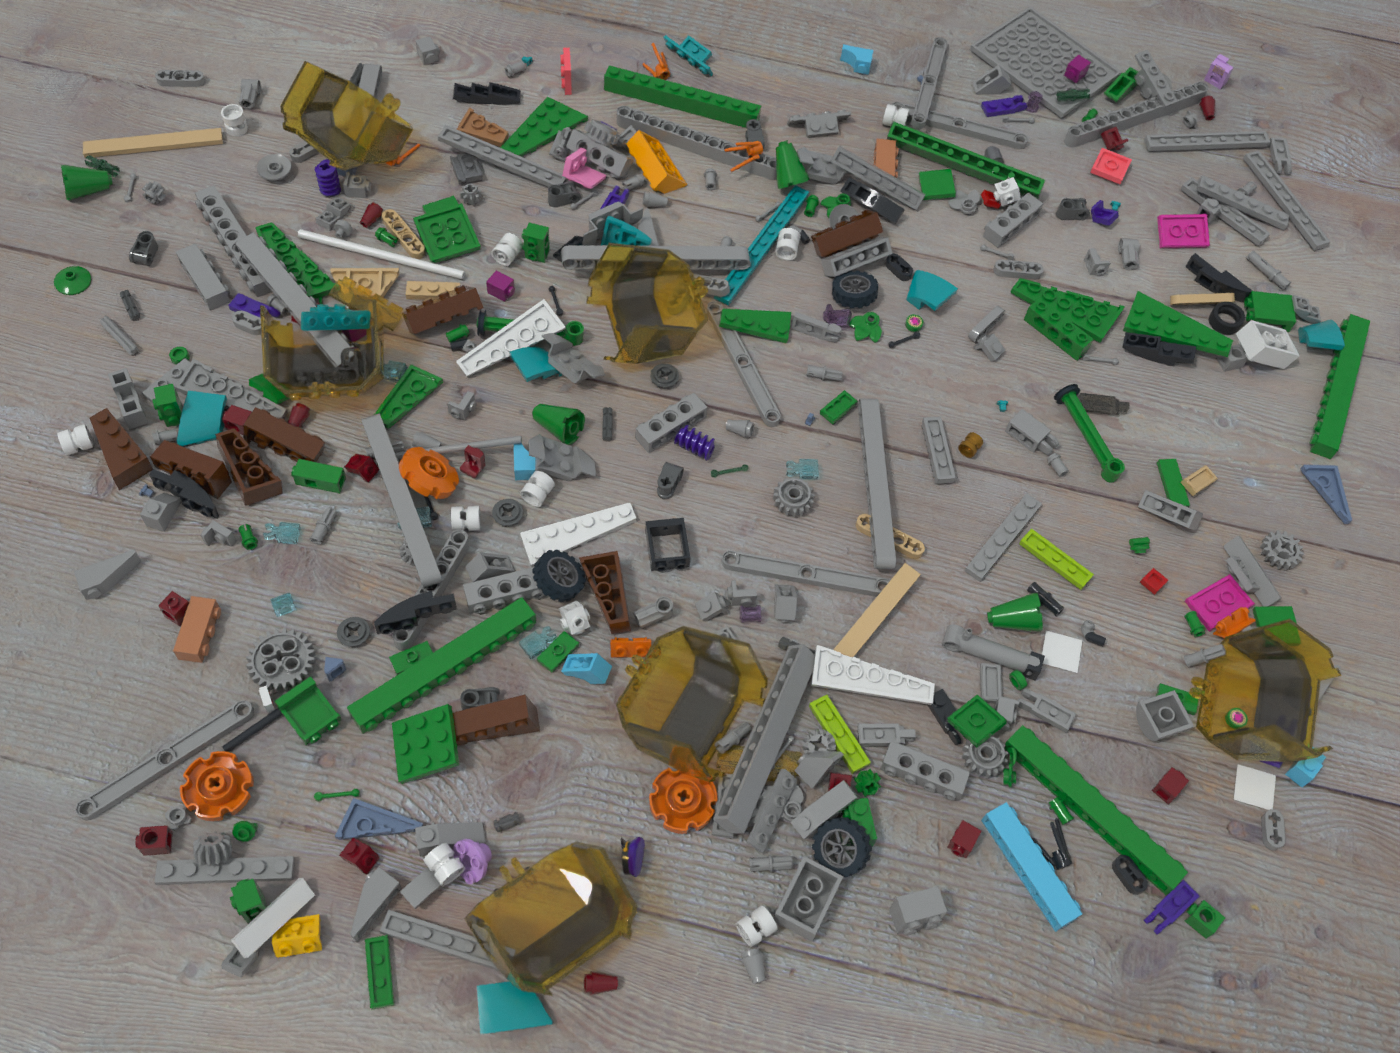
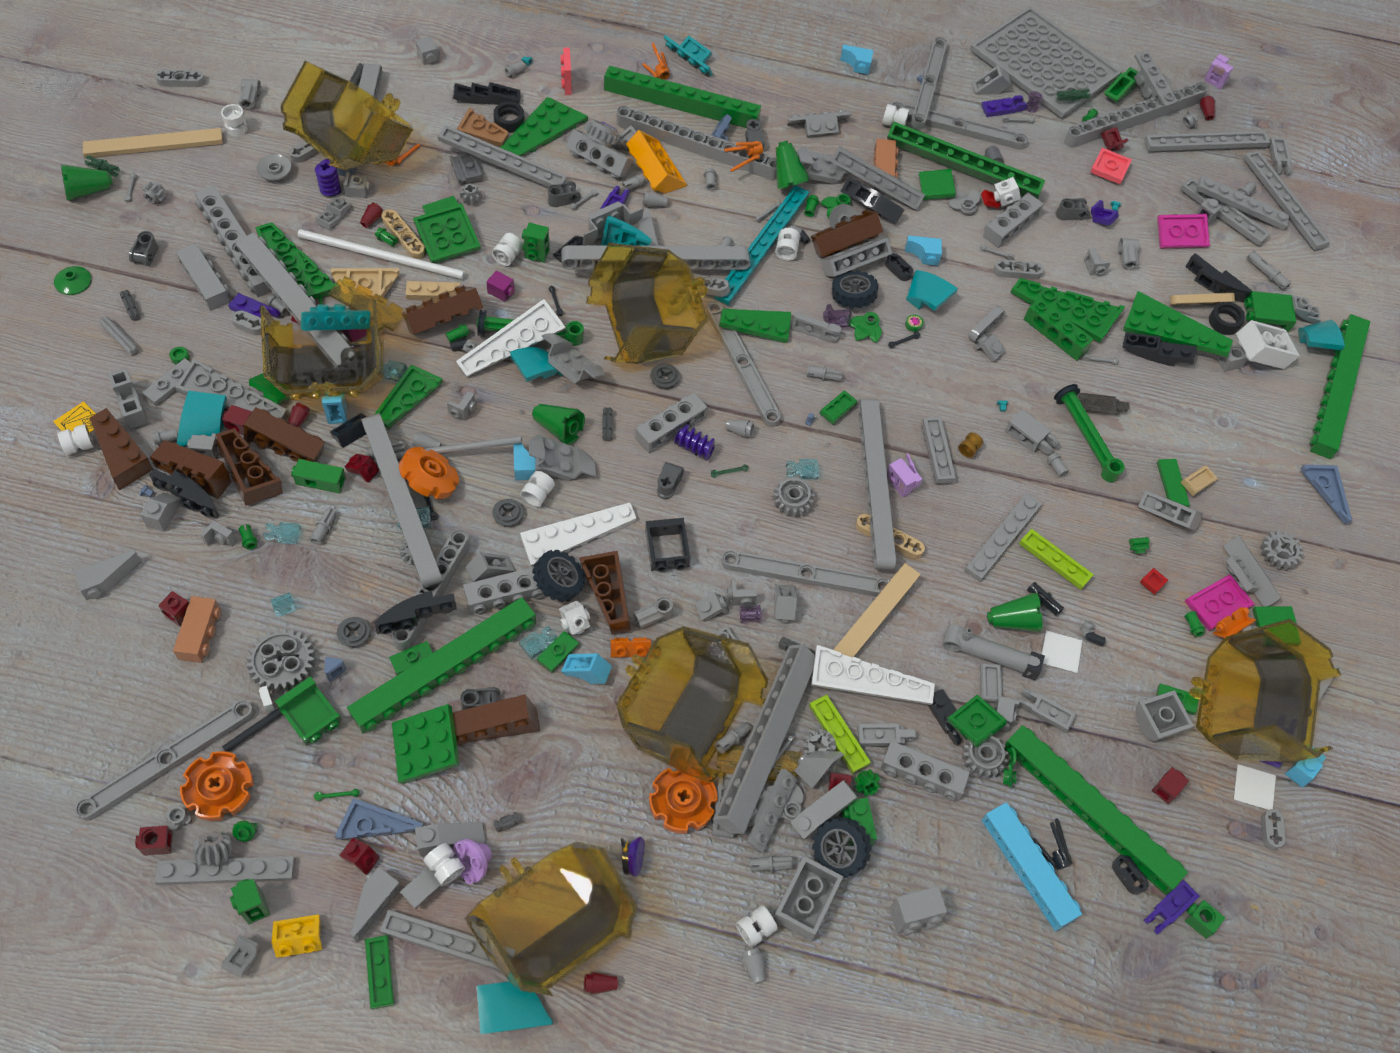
green brick [152,383,183,427] -> none
white tile [231,878,315,958] -> none
light grey tile [334,220,353,238] -> none
white wheel [451,506,480,531] -> none
dark red bracket [460,445,486,479] -> none
light grey hinge [549,127,572,161] -> none
bright pink bracket [562,147,606,189] -> none
dark red brick [947,820,981,858] -> none
green tile [1009,670,1027,691] -> none
green pin [1048,797,1074,825] -> none
magenta brick [1064,54,1091,83] -> none
light grey axle [1184,644,1226,668] -> none
tile [1225,708,1248,729] -> none
none -> yellow sticker [53,401,96,432]
none -> light grey brick [187,433,219,459]
none -> medium azure arch [322,394,347,424]
none -> black slope [330,413,366,448]
none -> black tyre [493,102,525,133]
none -> sand blue hinge [711,114,732,141]
none -> lavender piece [887,453,922,498]
none -> medium azure arch [905,235,942,265]

